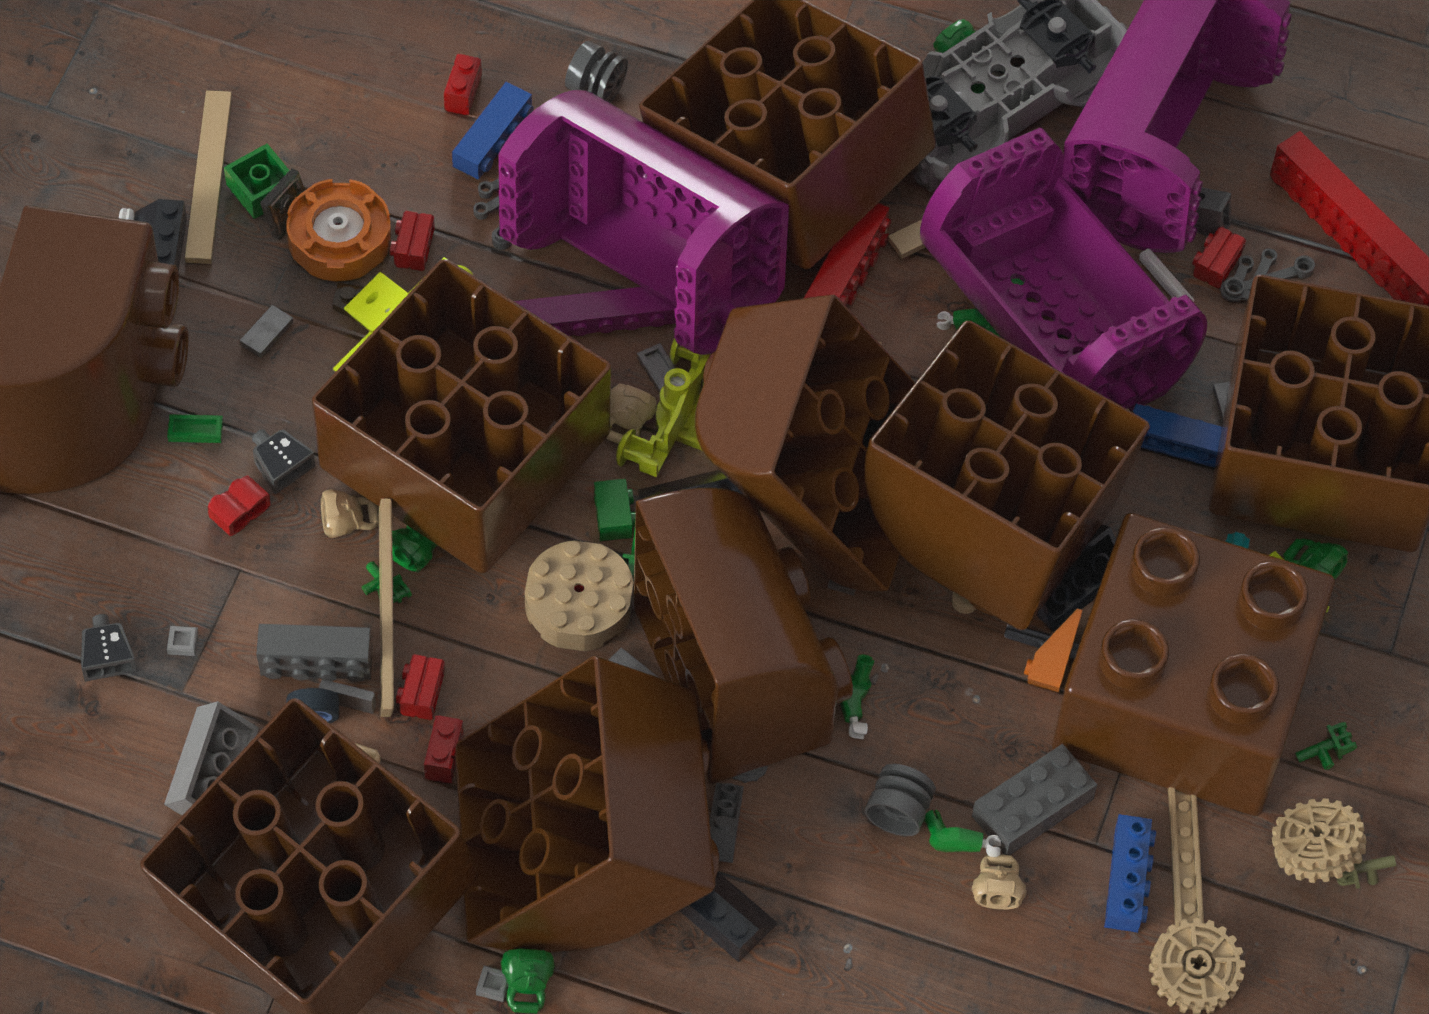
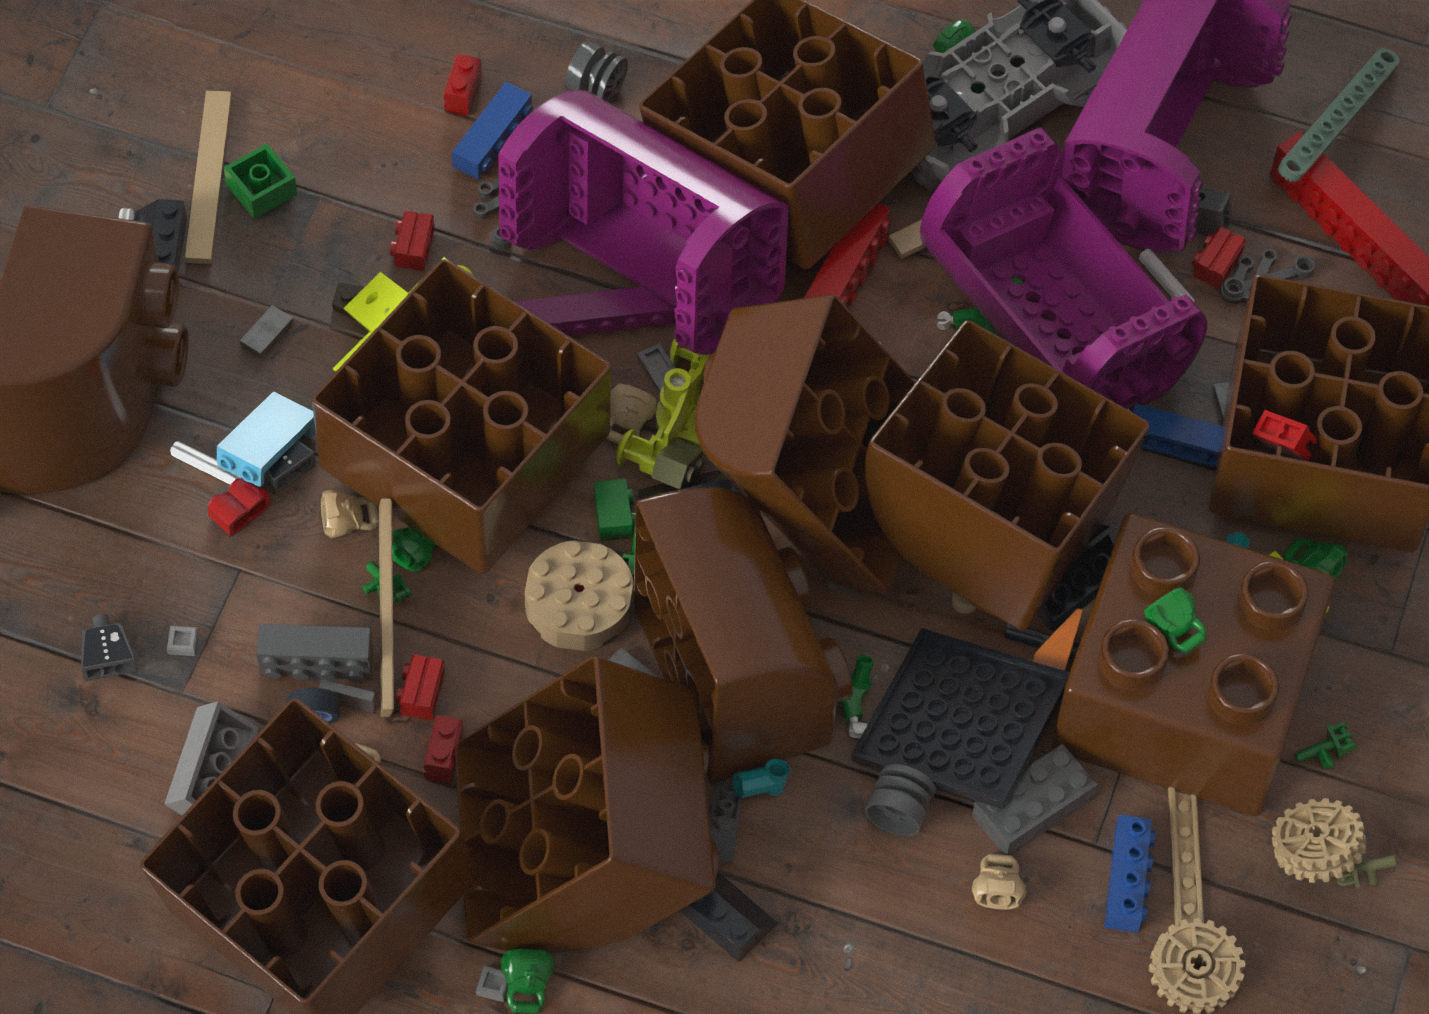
green tile [167,414,223,443] -> none
clear smoke tile [260,168,305,240] -> none
orange piece [286,179,391,281] -> none
green arm [924,810,1001,857] -> none
none -> white axle [170,441,241,485]
none -> panel [217,392,316,487]
none -> olive brick [651,438,705,489]
none -> teal piece [732,759,790,798]
none -> black plate [851,628,1070,809]
none -> green piece [1144,587,1207,653]
none -> red hinge [1252,410,1317,461]
none -> sand green plate [1278,49,1399,182]

